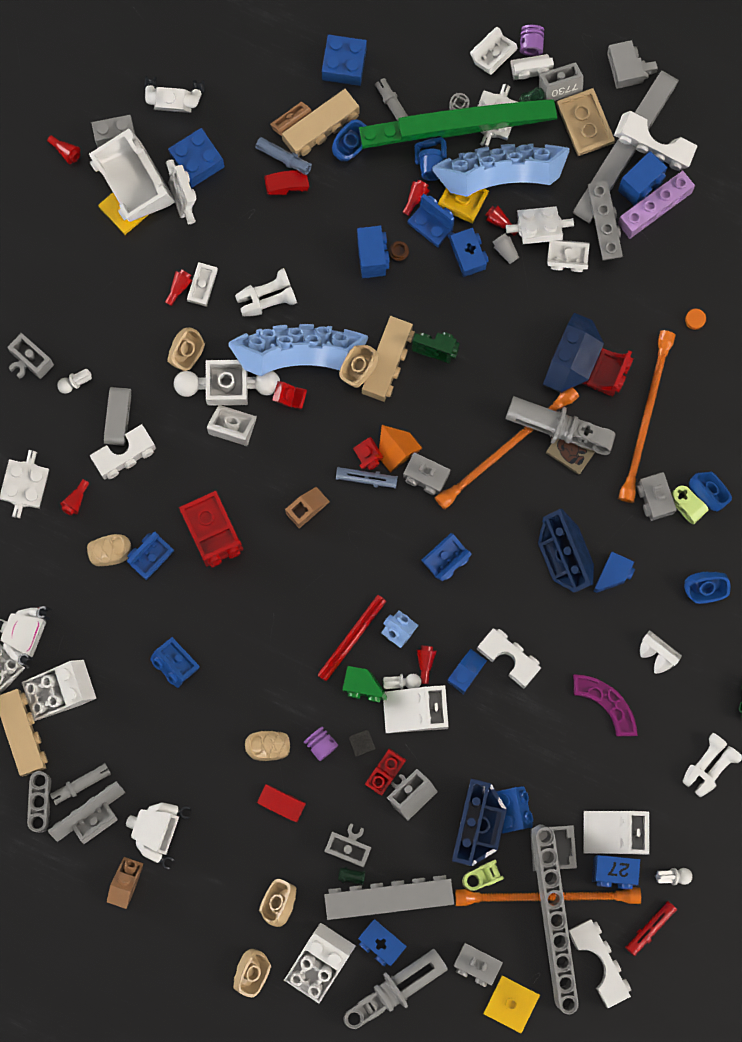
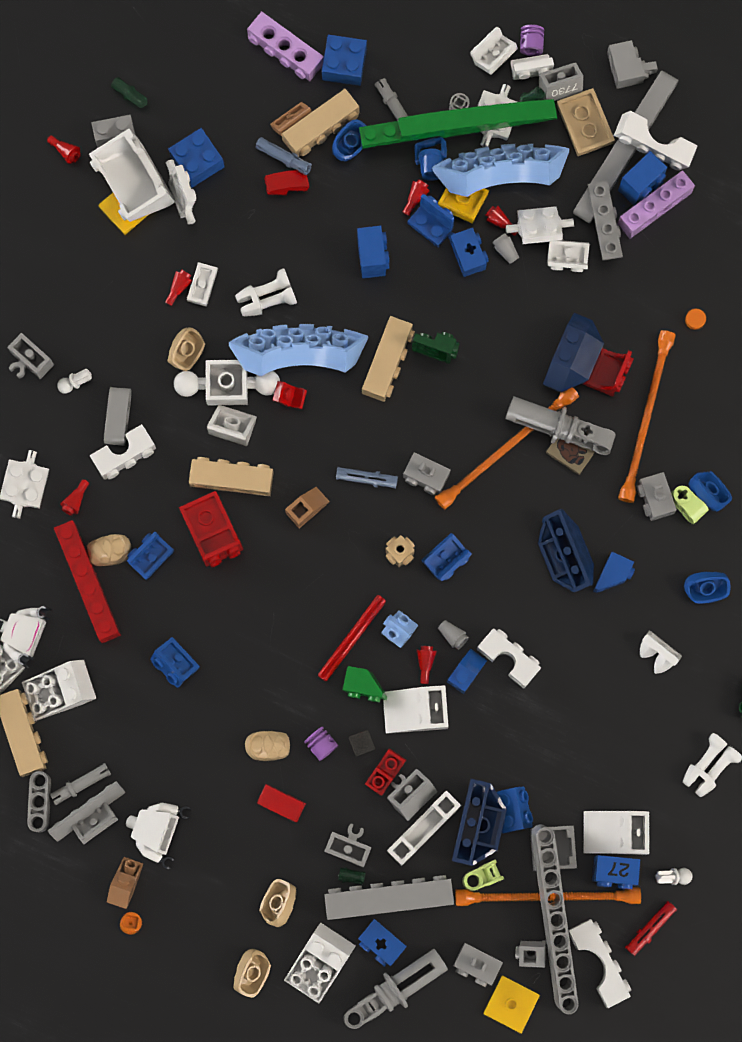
white torso [144,76,205,113] -> none
tan piece [339,345,379,388] -> none
red bracket [353,437,384,470] -> none
orange slope [379,425,422,473] -> none
white axle [383,674,421,690] -> none
reddish brown plate [389,241,409,261] -> none
magenta tile [573,675,638,737] -> none
none -> red brick [54,520,121,643]
none -> clear green axle [111,77,147,108]
none -> orange tile [120,912,142,935]
none -> tan brick [189,457,274,496]
none -> lavender brick [247,11,324,81]
none -> tan brick [386,535,415,567]
none -> white arch [387,791,461,866]
none -> light grey cone [438,620,469,649]
none -> light grey brick [515,940,546,968]

